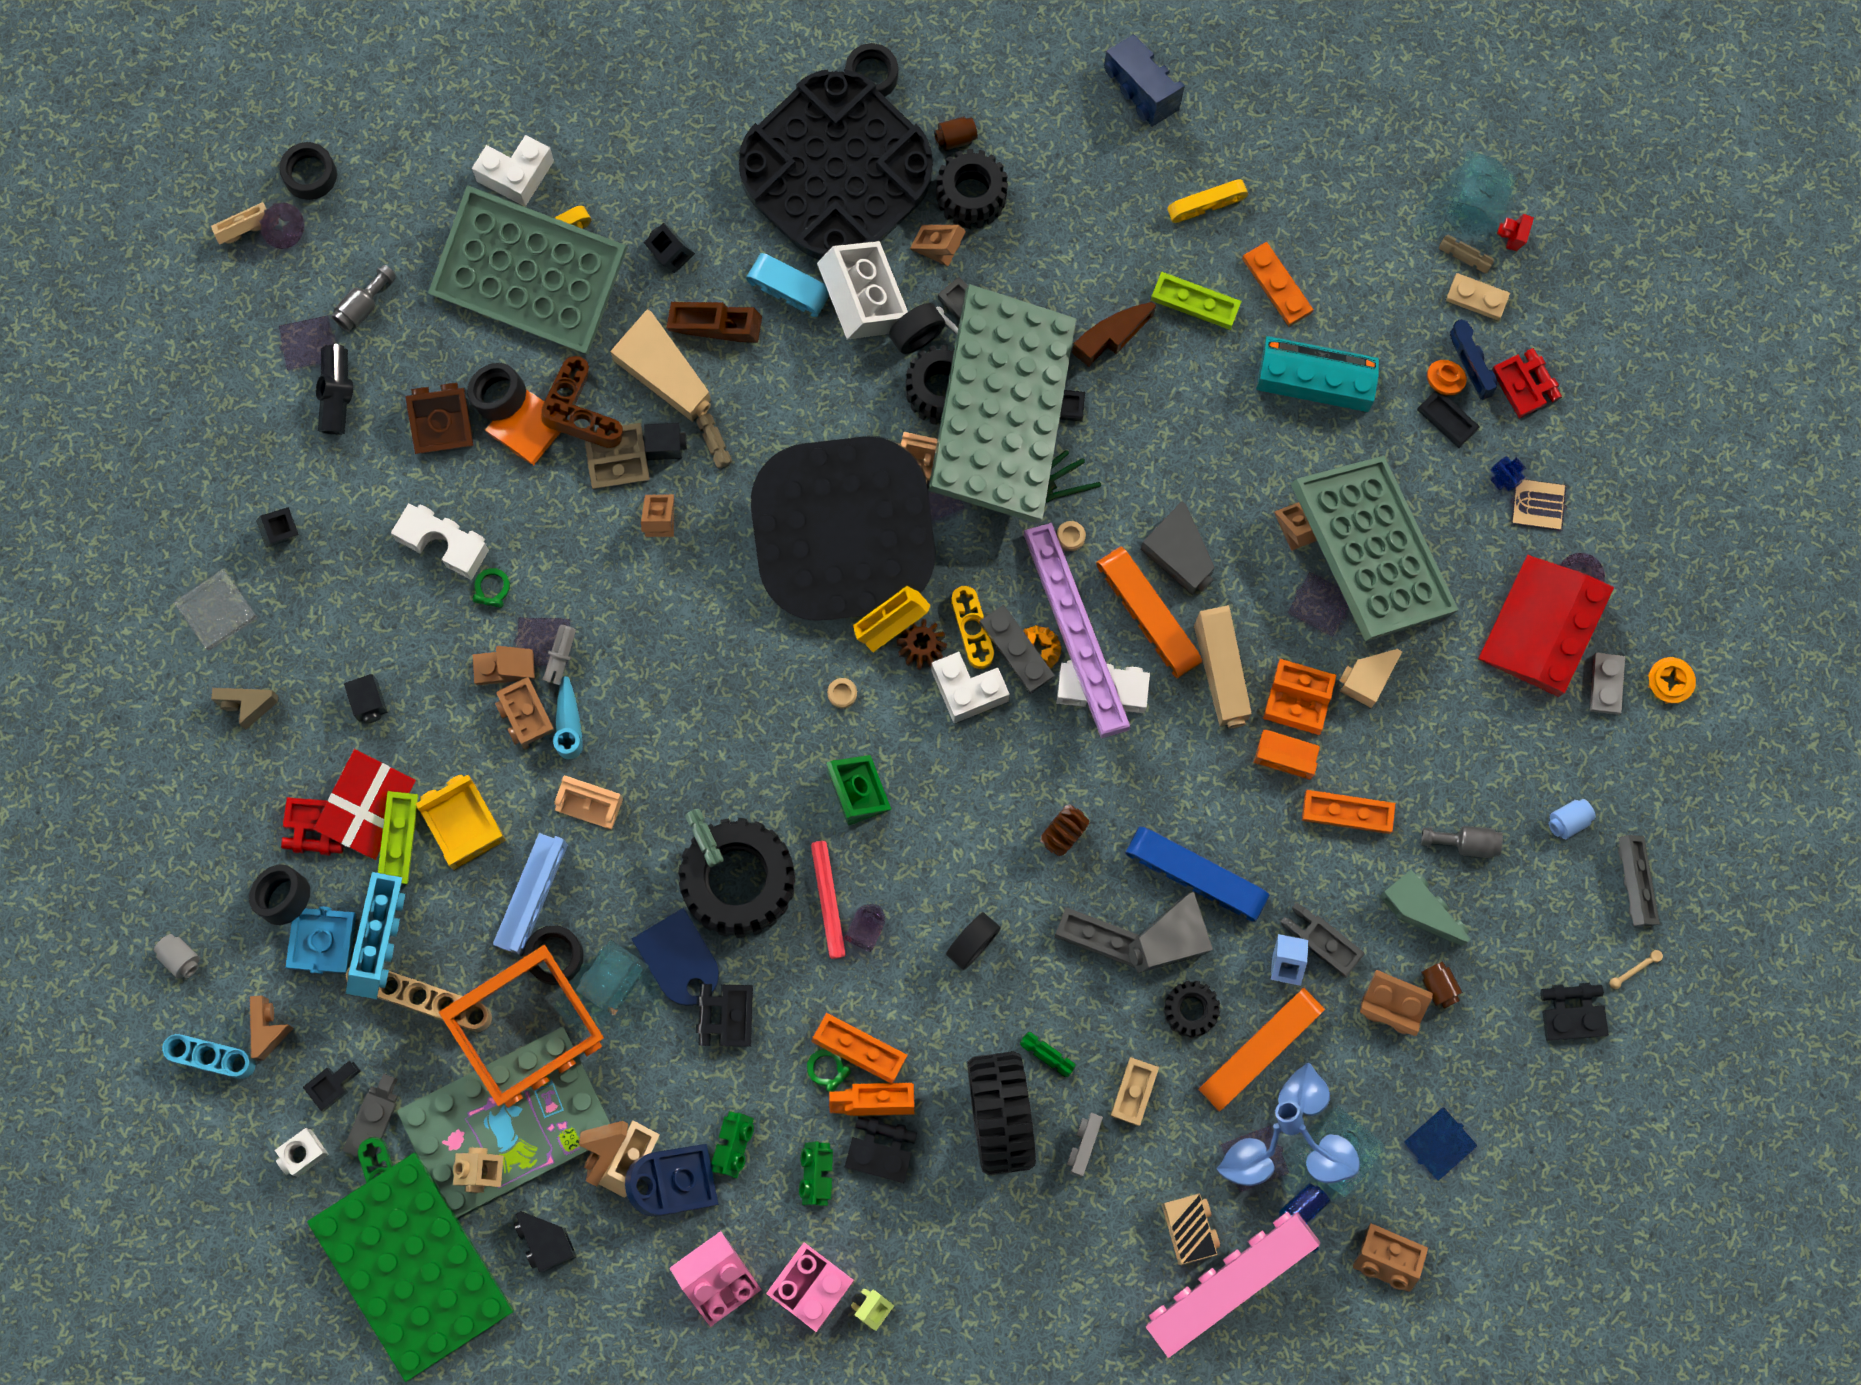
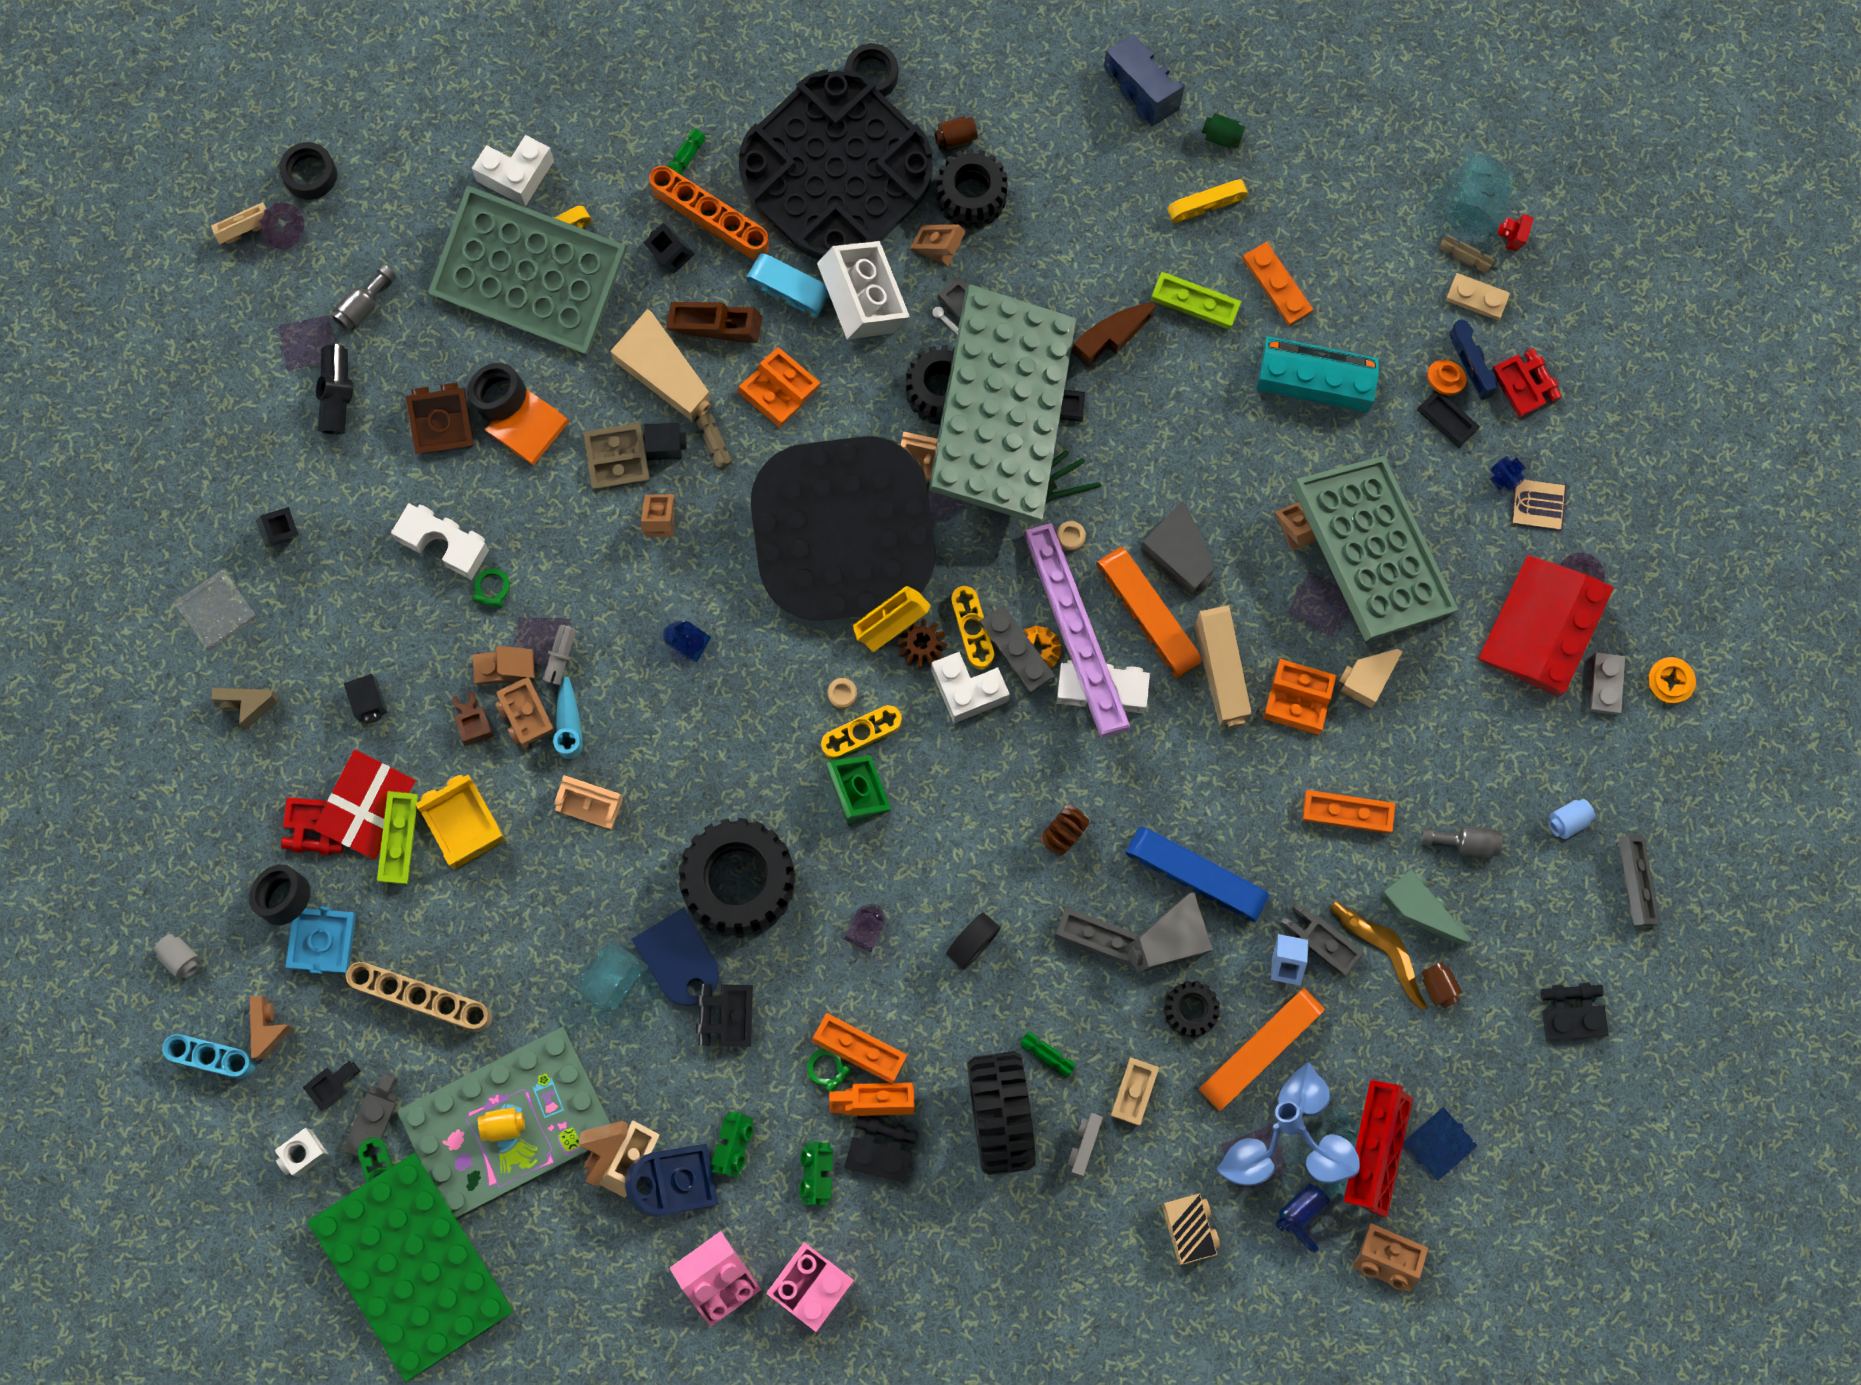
medium azure brick [346,872,406,999] -> none
orange window [439,944,604,1108] -> none
tan brick [453,1147,504,1193] -> none
light blue fence [493,833,568,956] -> none
black slope [514,1211,577,1273] -> none
black tyre [524,925,583,985] -> none
reddish brown beam [541,356,623,448] -> none
sand green axle [685,809,723,867] -> none
coral axle [811,841,845,959] -> none
yellowish green tile [851,1289,894,1331] -> none
black tyre [889,303,945,354] -> none
bright pink brick [1146,1212,1320,1358] -> none
orange panel [1253,730,1320,780] -> none
medium nougat bracket [1360,970,1433,1036] -> none
tan hinge [1609,950,1663,989] -> none
none -> reddish brown plate [453,691,493,746]
none -> yellow brick [478,1107,525,1143]
none -> orange beam [649,166,769,260]
none -> clear blue plate [663,620,711,662]
none -> green axle [667,128,705,175]
none -> orange slope [737,347,821,428]
none -> yellow beam [821,705,902,759]
none -> dark green brick [1202,113,1246,149]
none -> pearl gold piece [1329,900,1427,1010]
none -> red fence [1343,1079,1413,1218]

